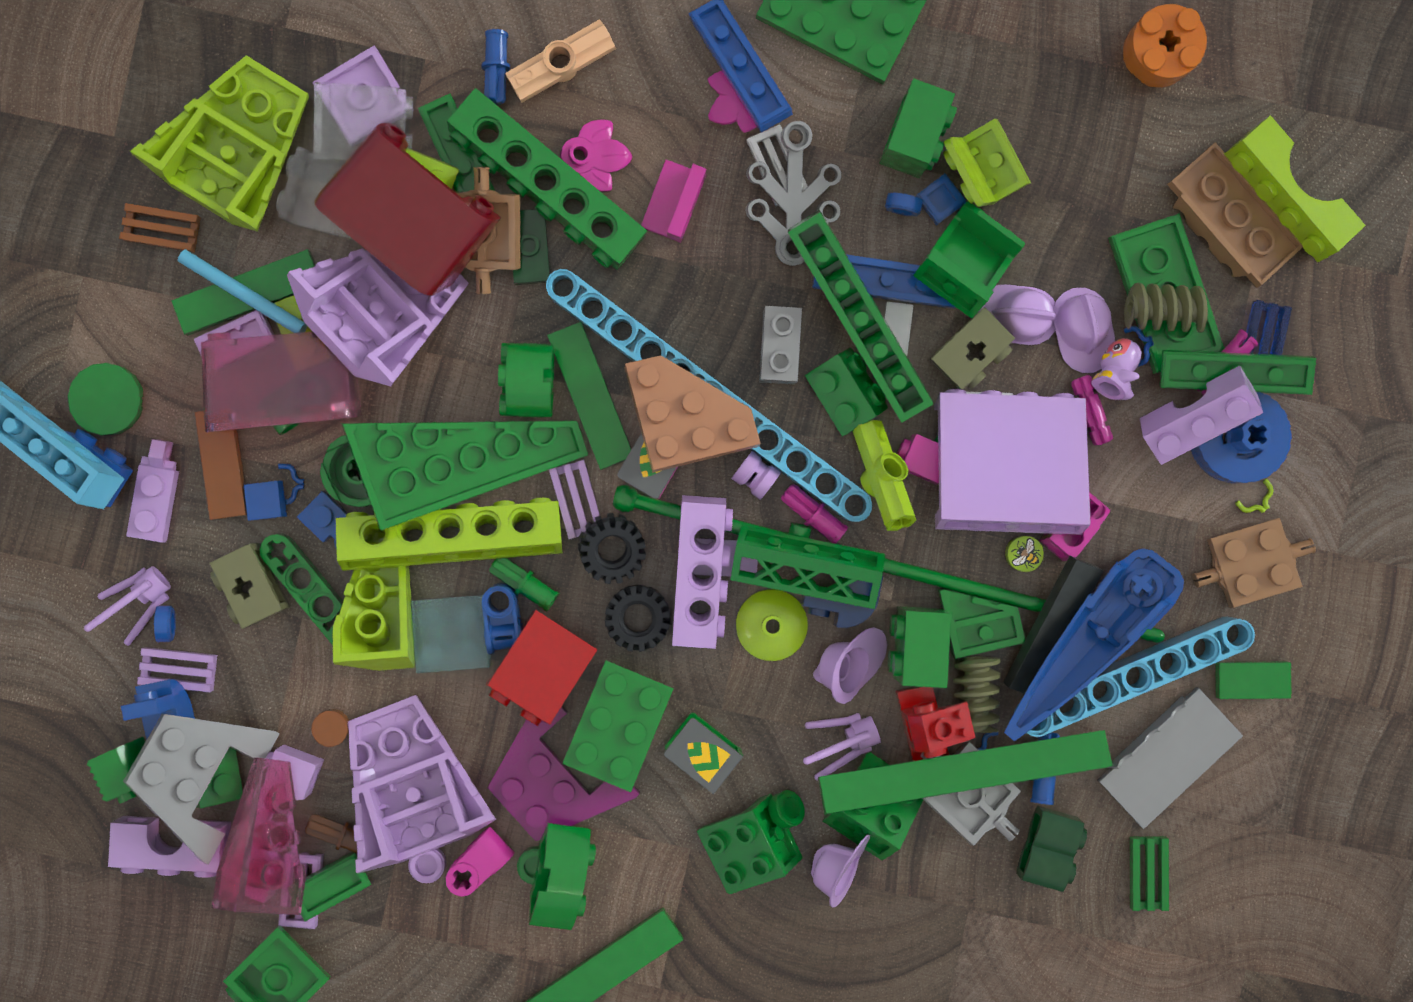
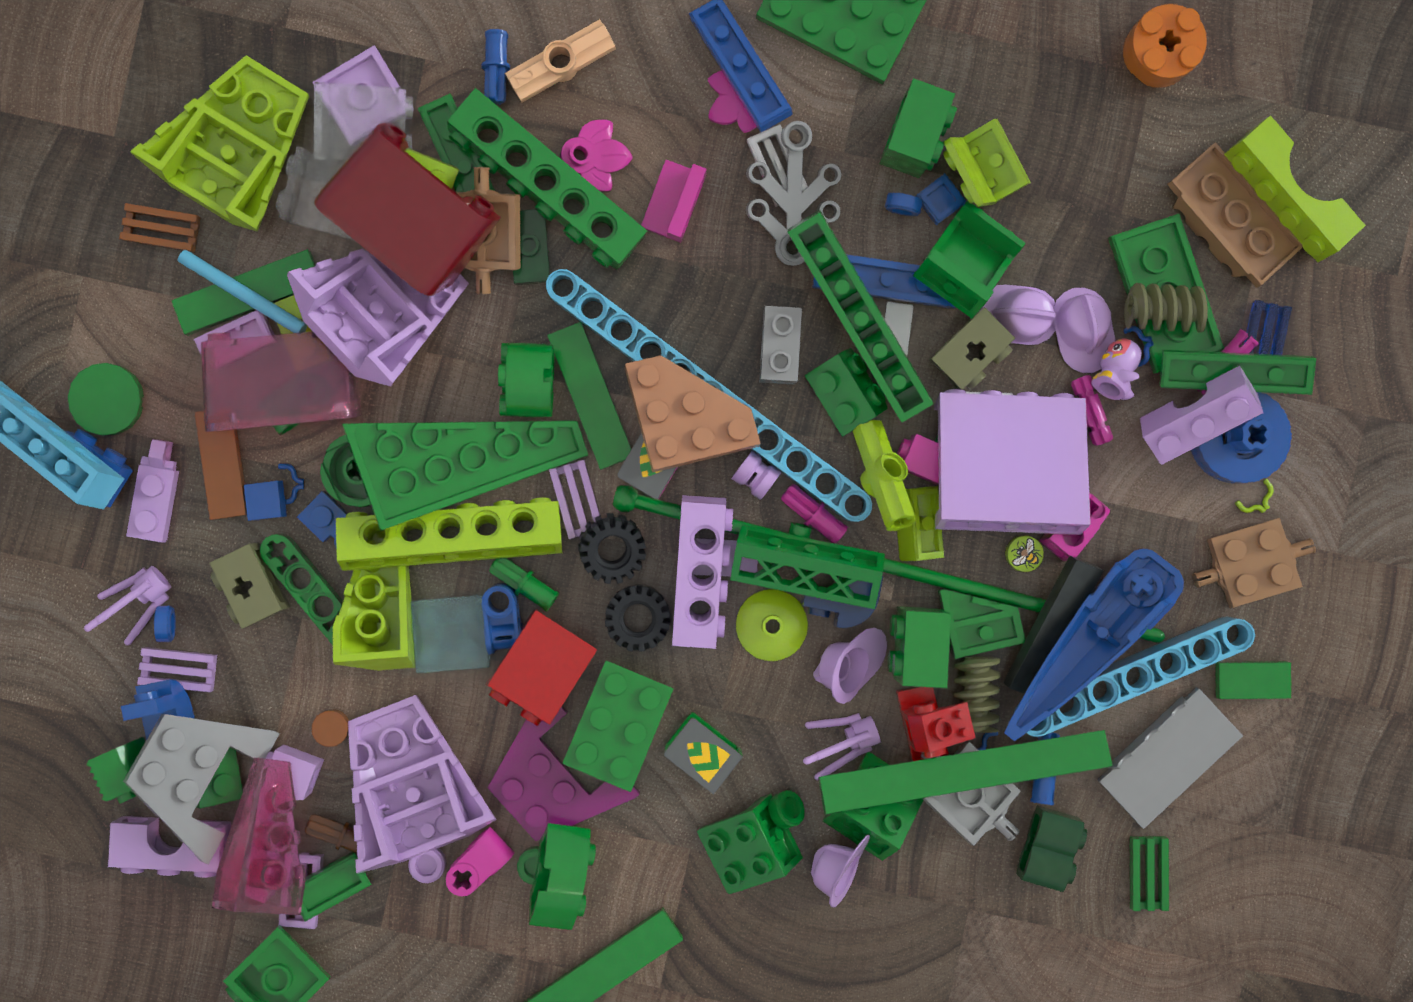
none -> lime slope [897,486,944,561]

